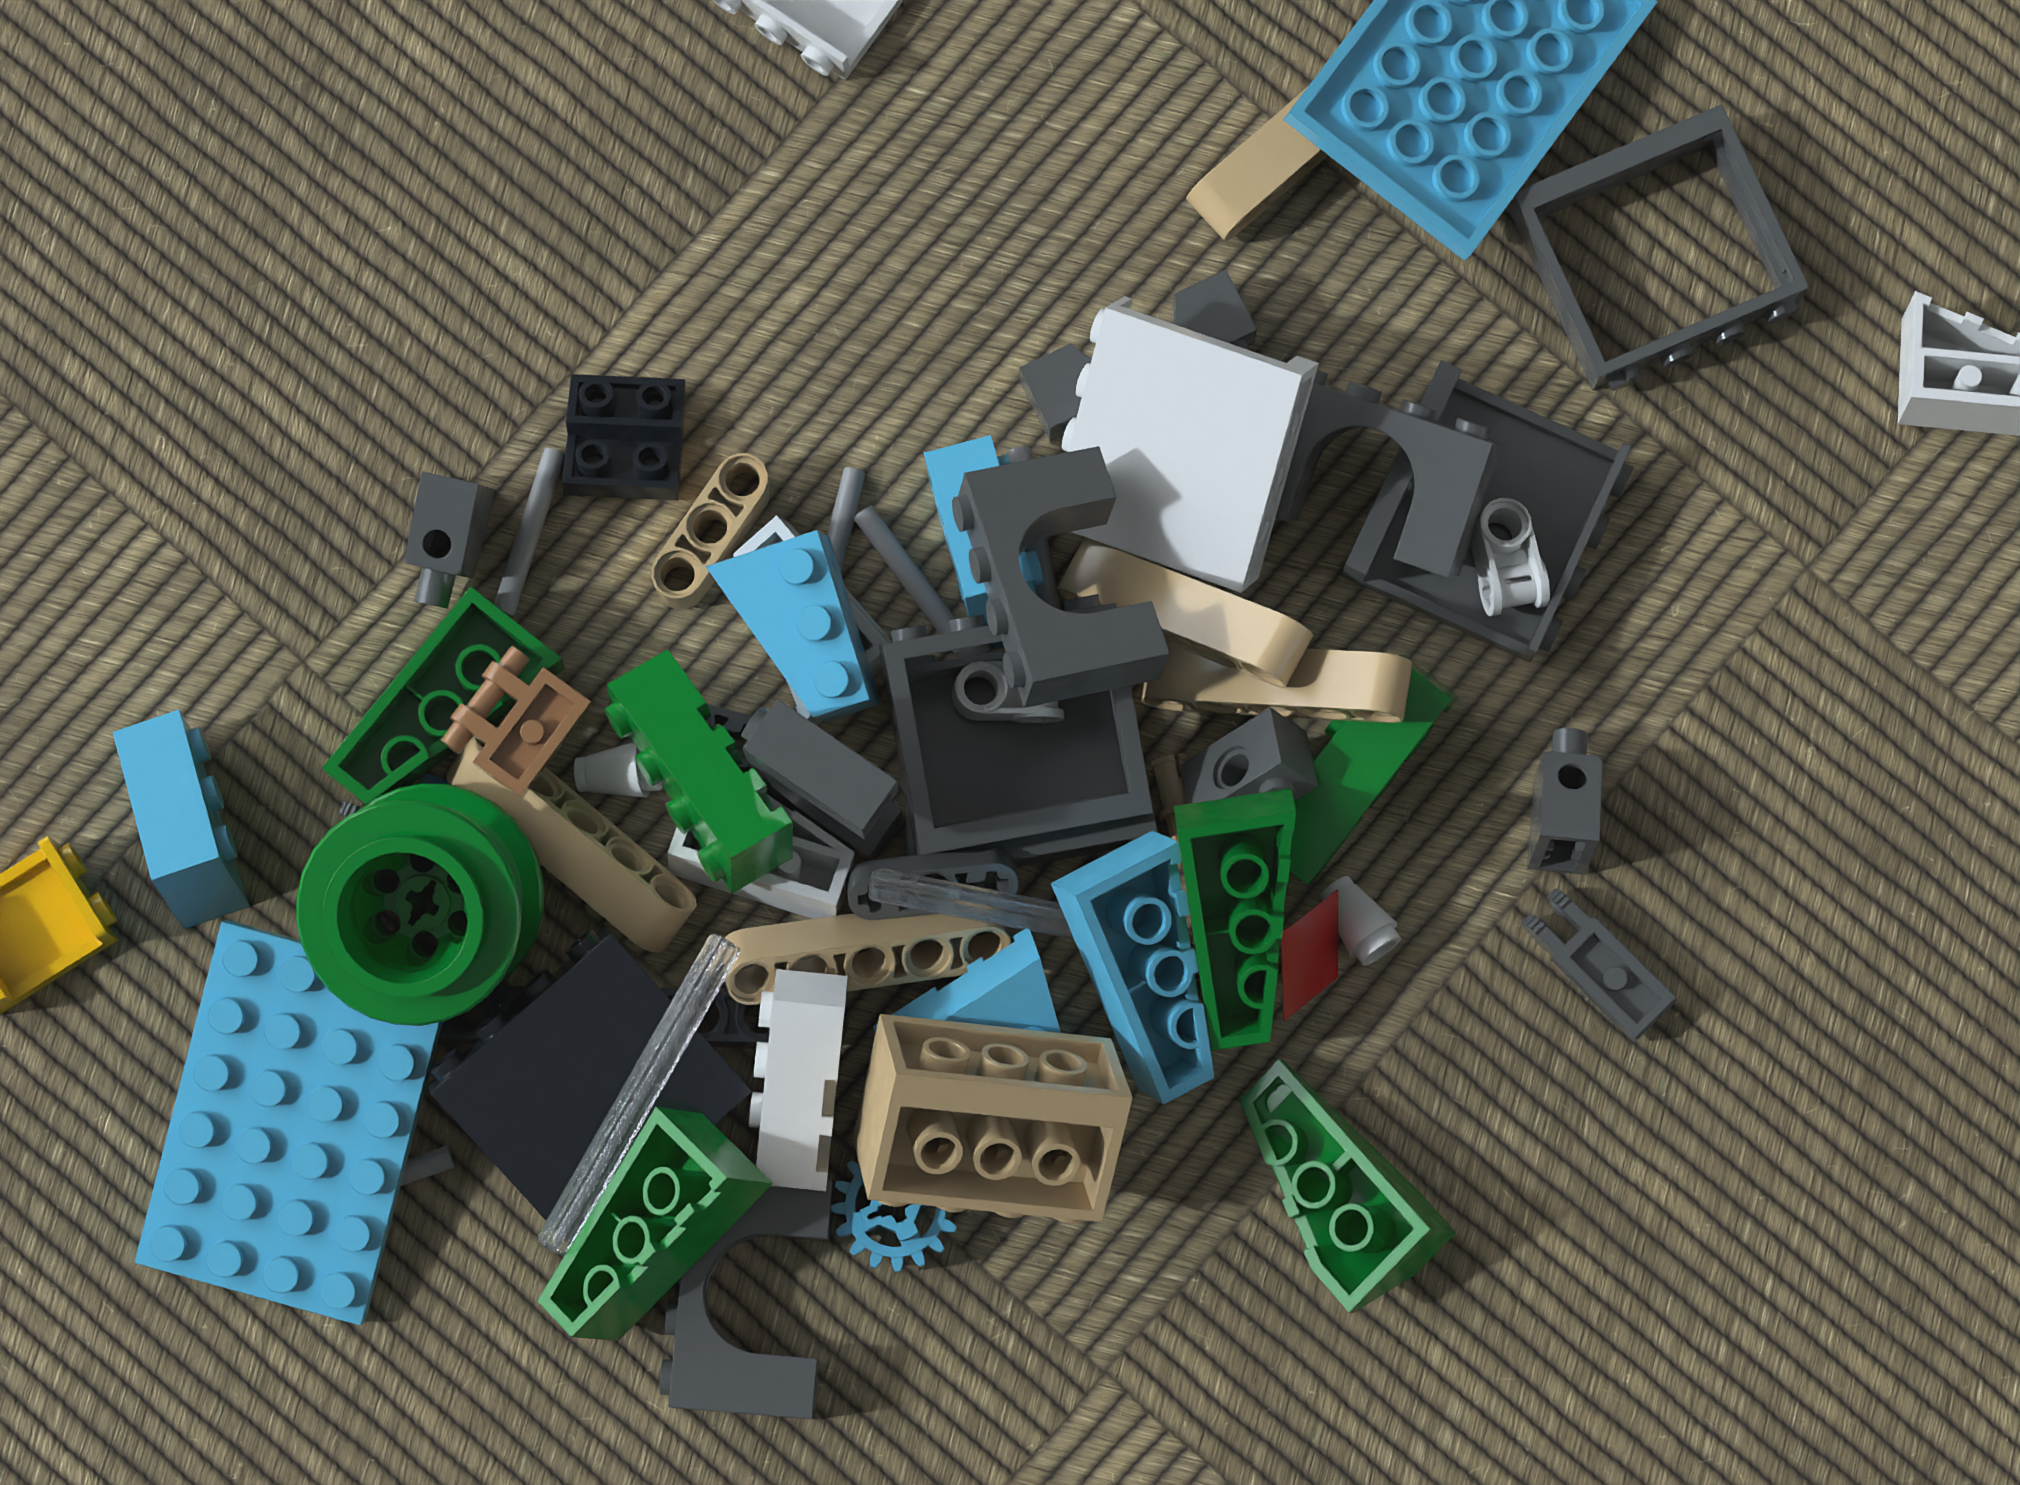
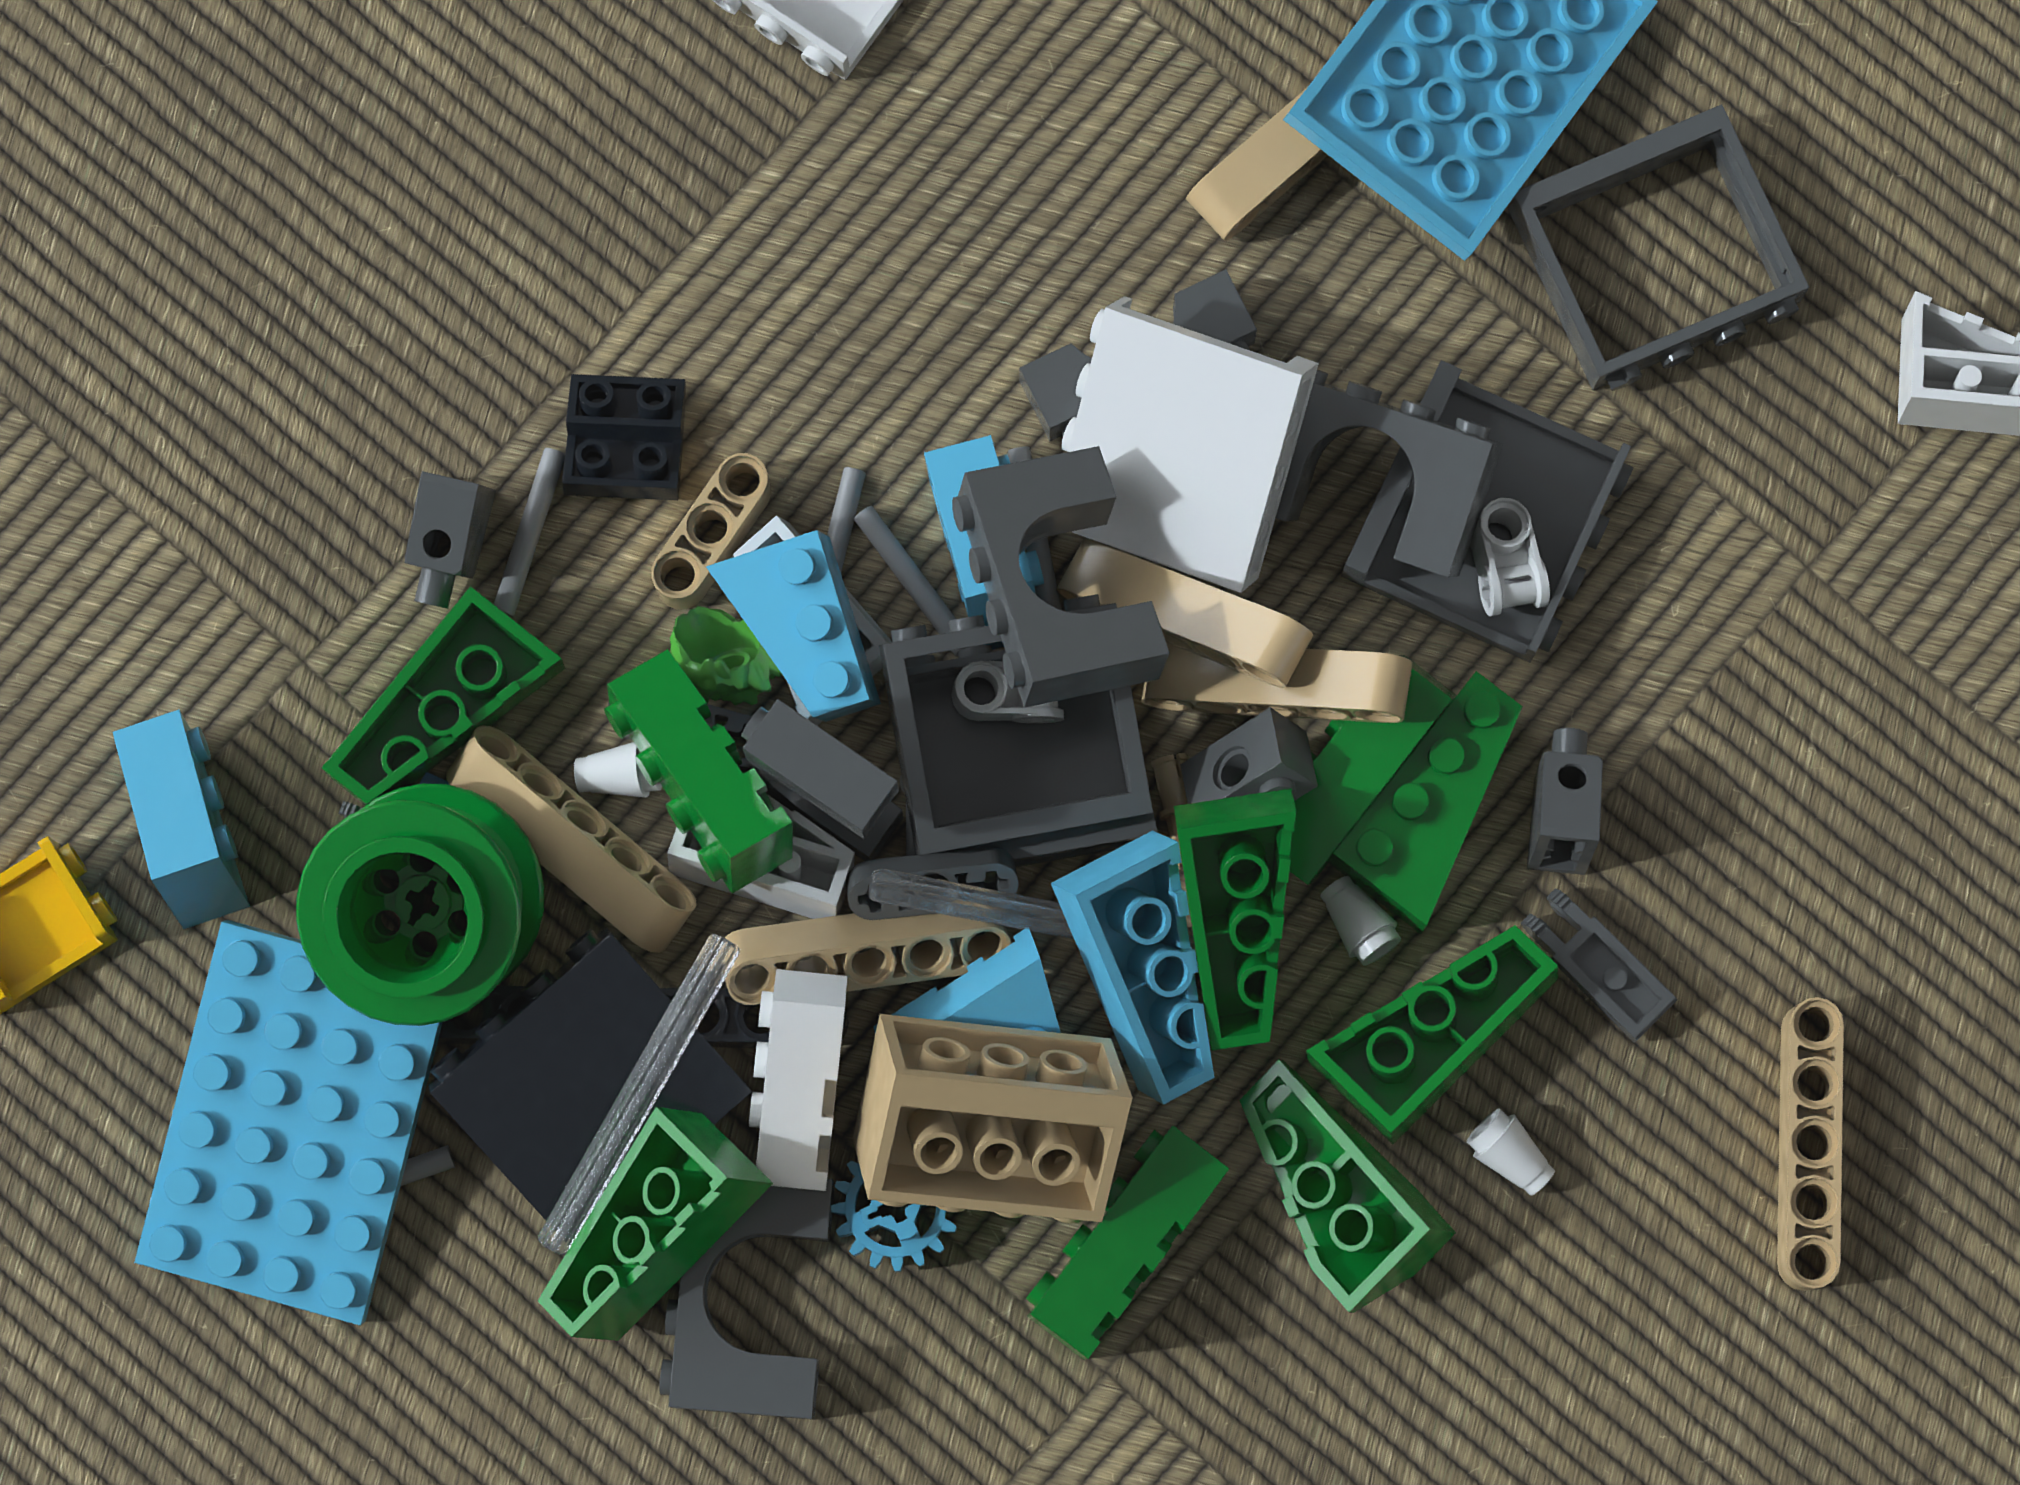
medium nougat plate [441,646,592,799] -> none
red sticker [1282,890,1338,1021] -> none
none -> bright green hair [670,606,782,705]
none -> green wedge [1026,1126,1229,1360]
none -> green wedge [1306,925,1558,1145]
none -> green wedge [1329,671,1523,934]
none -> white cone [1467,1109,1555,1195]
none -> tan beam [1777,997,1844,1291]

